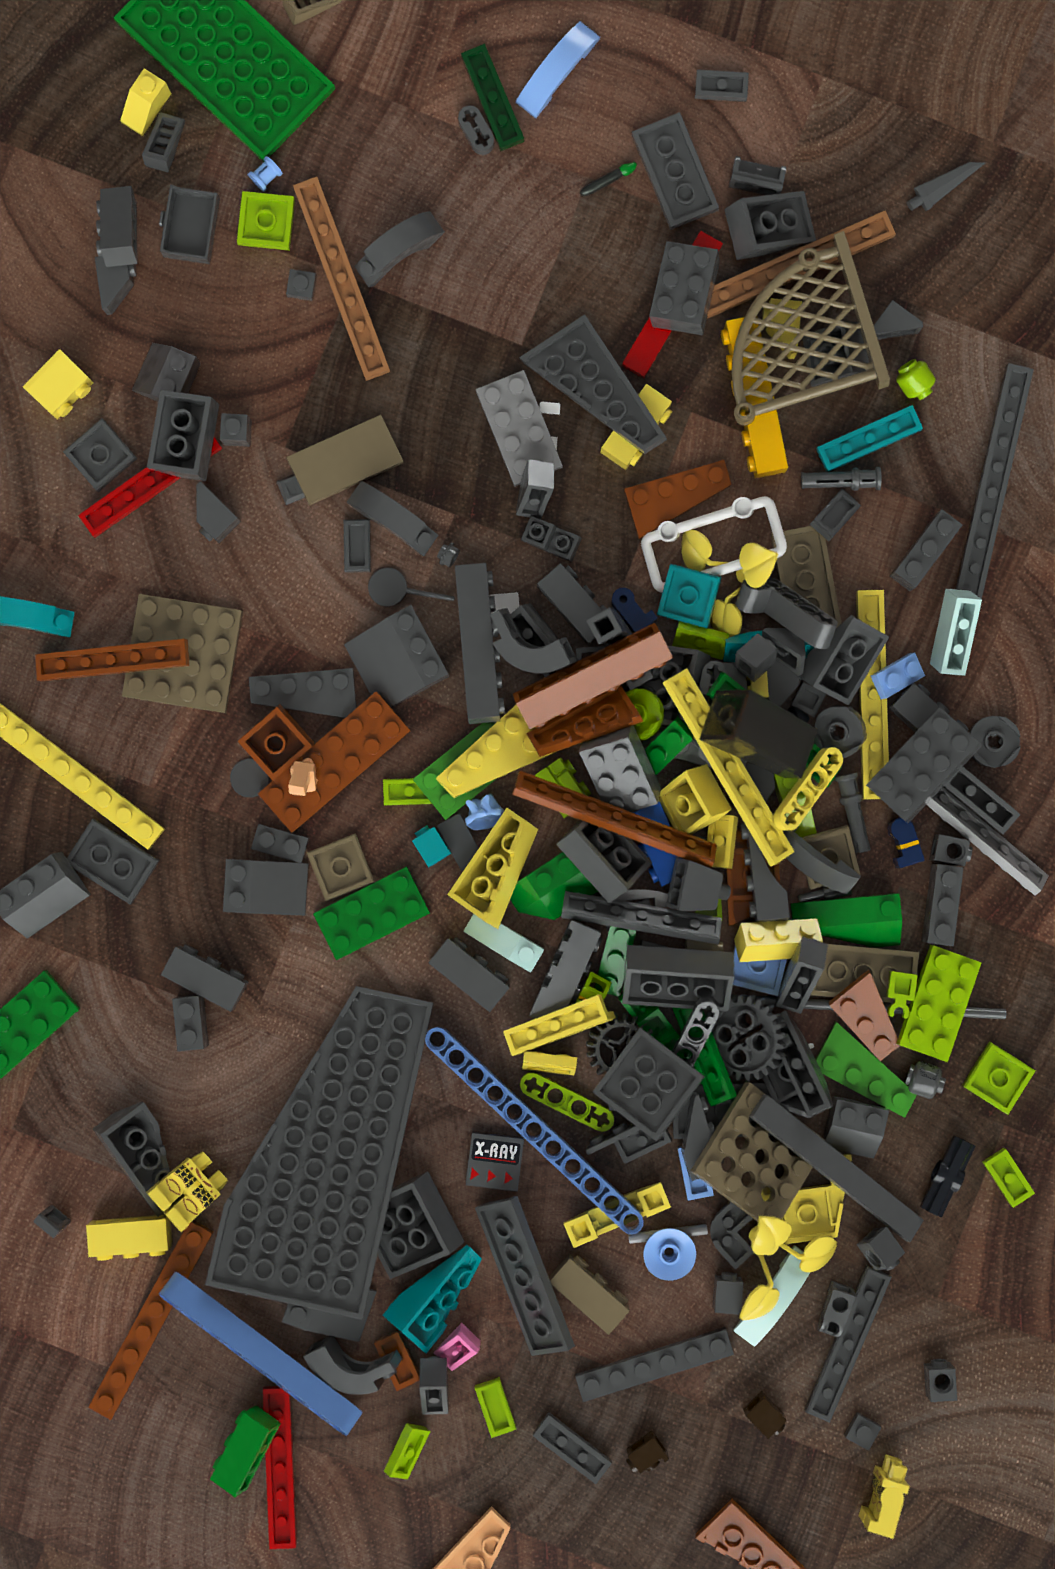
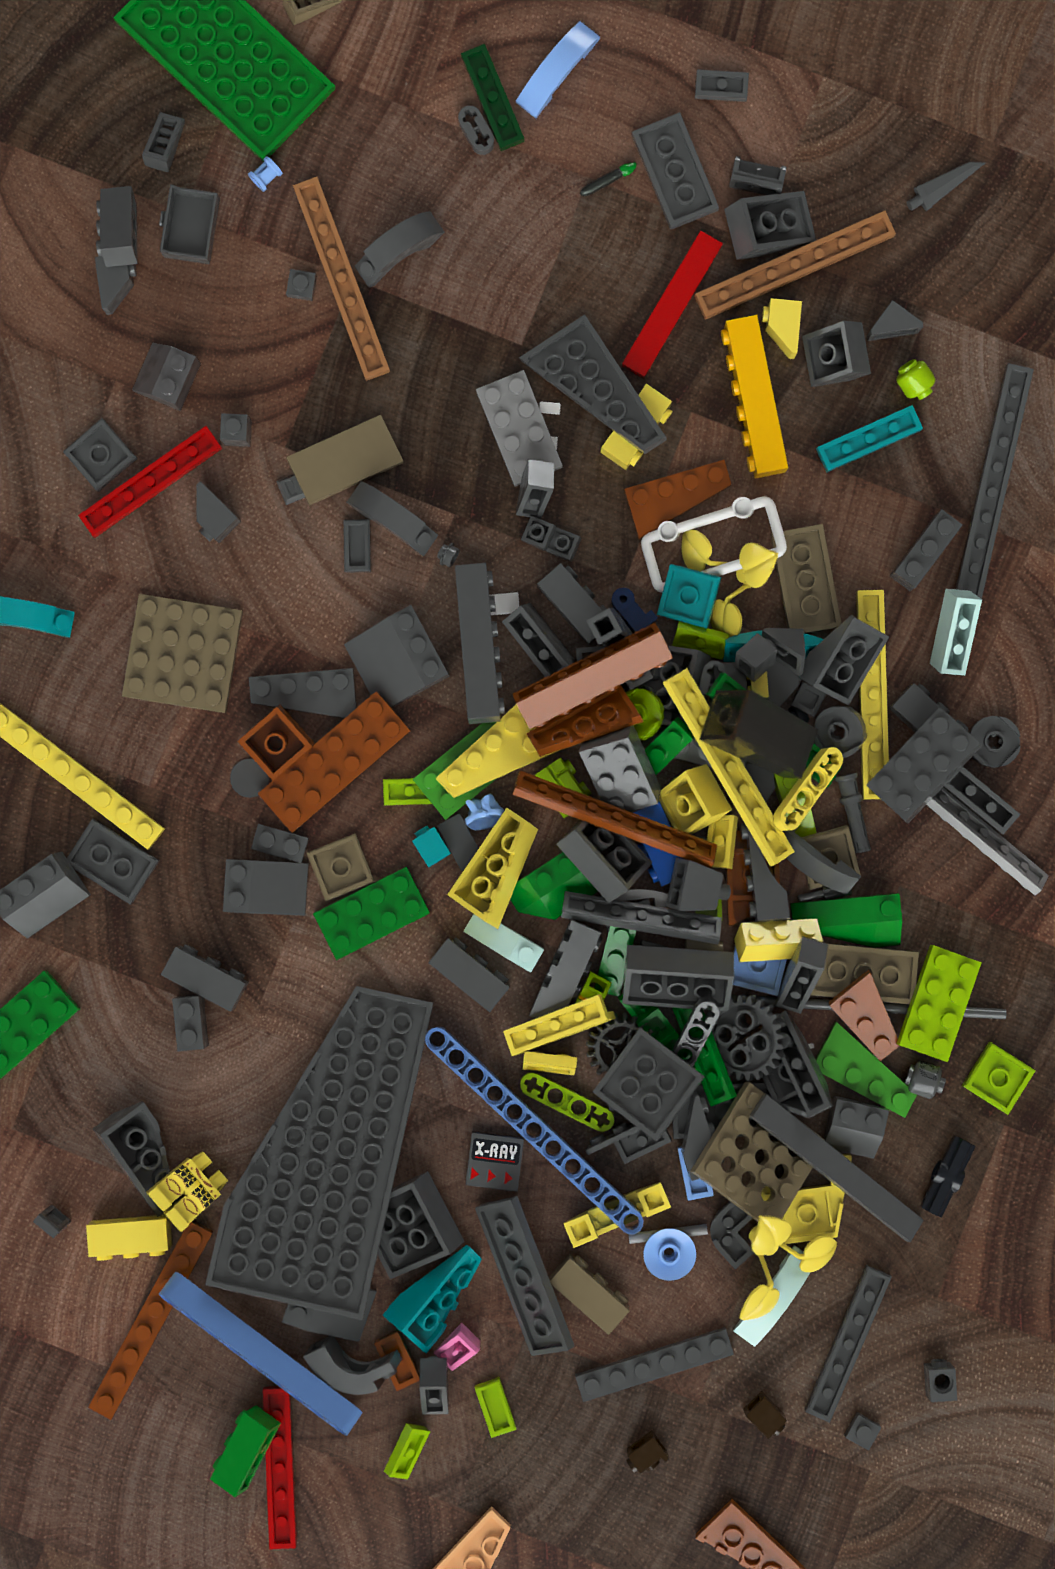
light yellow slope [23,349,93,420] -> none
dark orange plate [35,639,190,681] -> none
light yellow slope [120,68,171,136] -> none
dark grey slope [147,390,220,481] -> none
lime plate [237,191,295,251] -> none
light nougat piece [289,758,318,796] -> none
dark grey piece [368,568,455,607] -> none
dark grey arch [490,608,578,673] -> none
dark grey plate [533,1412,612,1484] -> none
dark grey brick [649,241,720,335] -> none
dark grey brick [712,1272,743,1314] -> none
dark tan piece [732,231,890,425] -> none
dark grey beam [735,577,838,649] -> none
dark grey pin [801,467,882,491] -> none
dark grey tile [810,489,861,541] -> none
dark grey leg [817,1281,856,1338] -> none
dark grey brick [856,1227,905,1271] -> none
light yellow hips [859,1454,910,1539] -> none
light blue plate [870,653,925,699] -> none
lime plate [886,971,918,1019] -> none
dark blue leg [887,818,925,869] -> none
dark grey brick [922,864,964,946] -> none
dark grey brick [929,834,972,866] -> none
lime plate [982,1148,1035,1208] -> none

